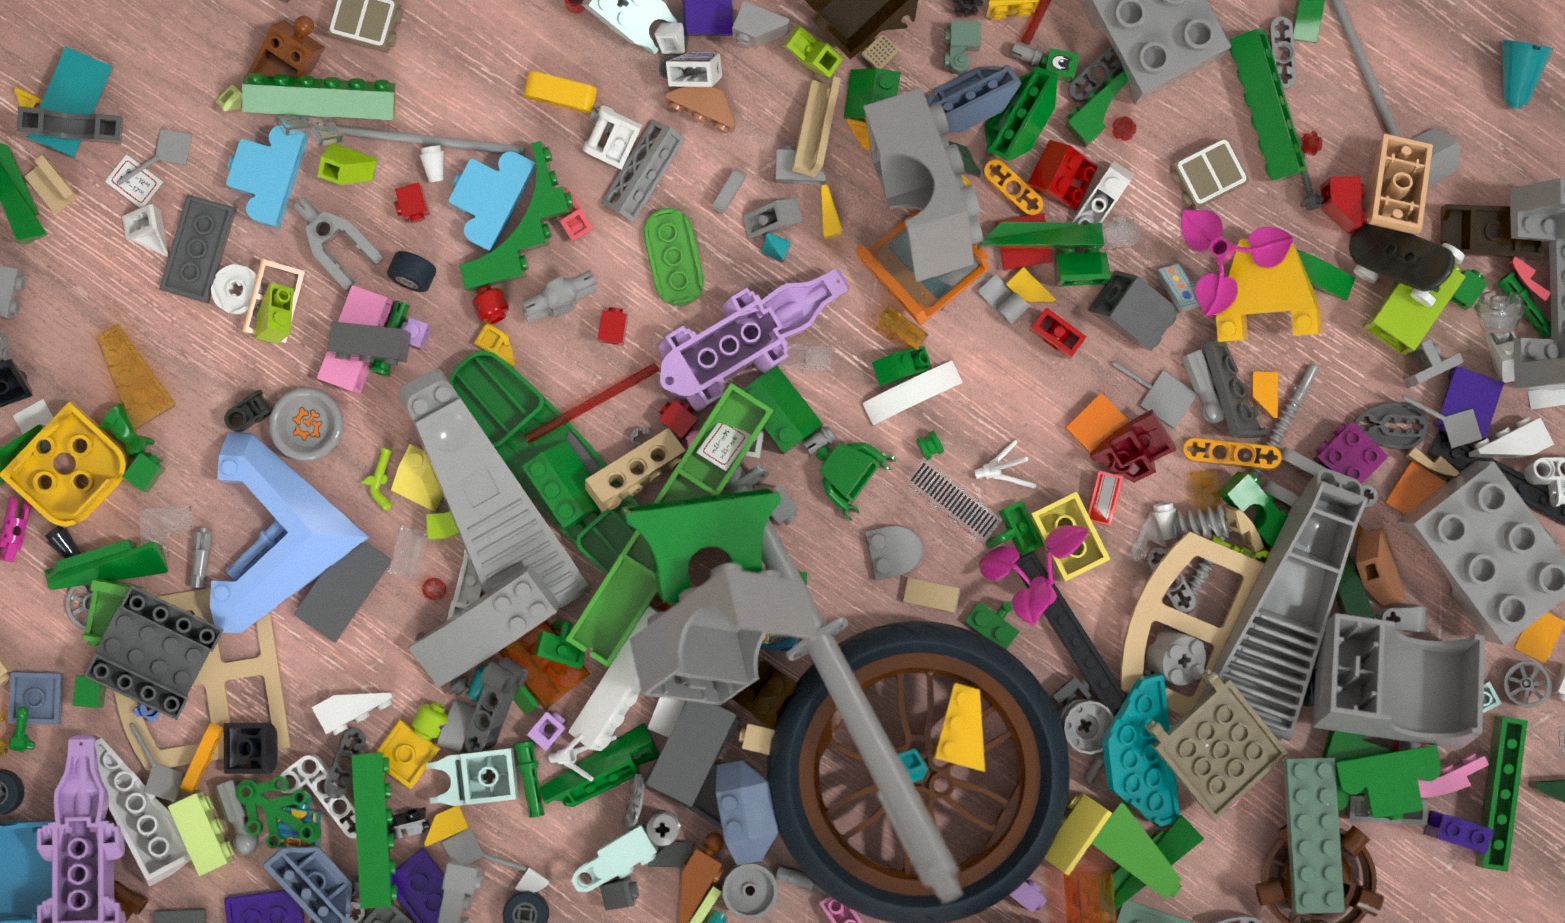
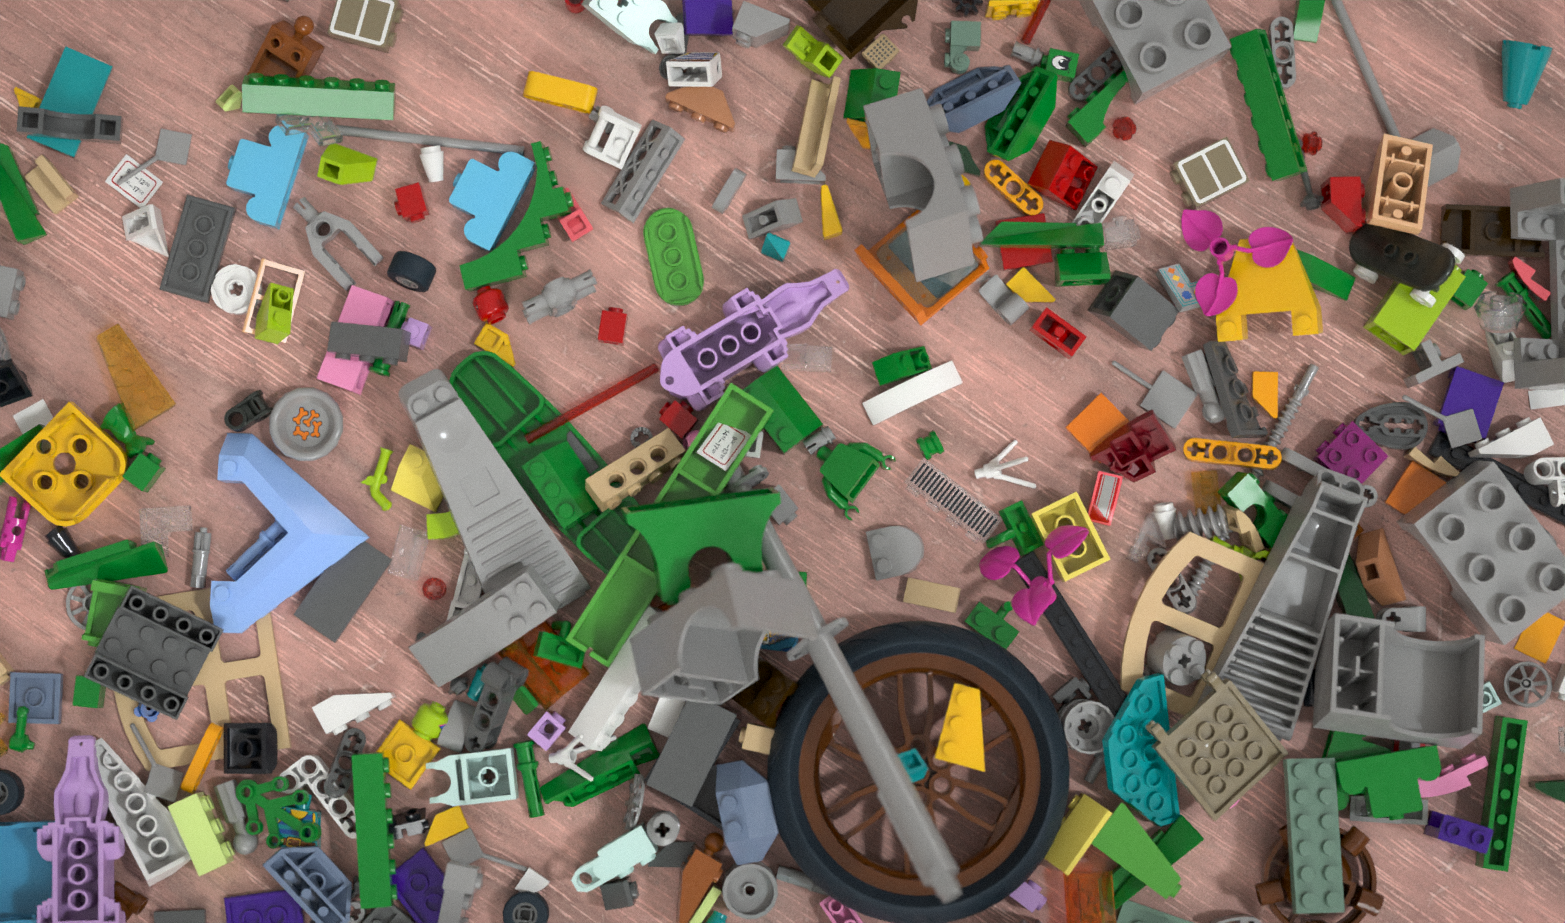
clear yellow plate [875,306,929,350] -> none

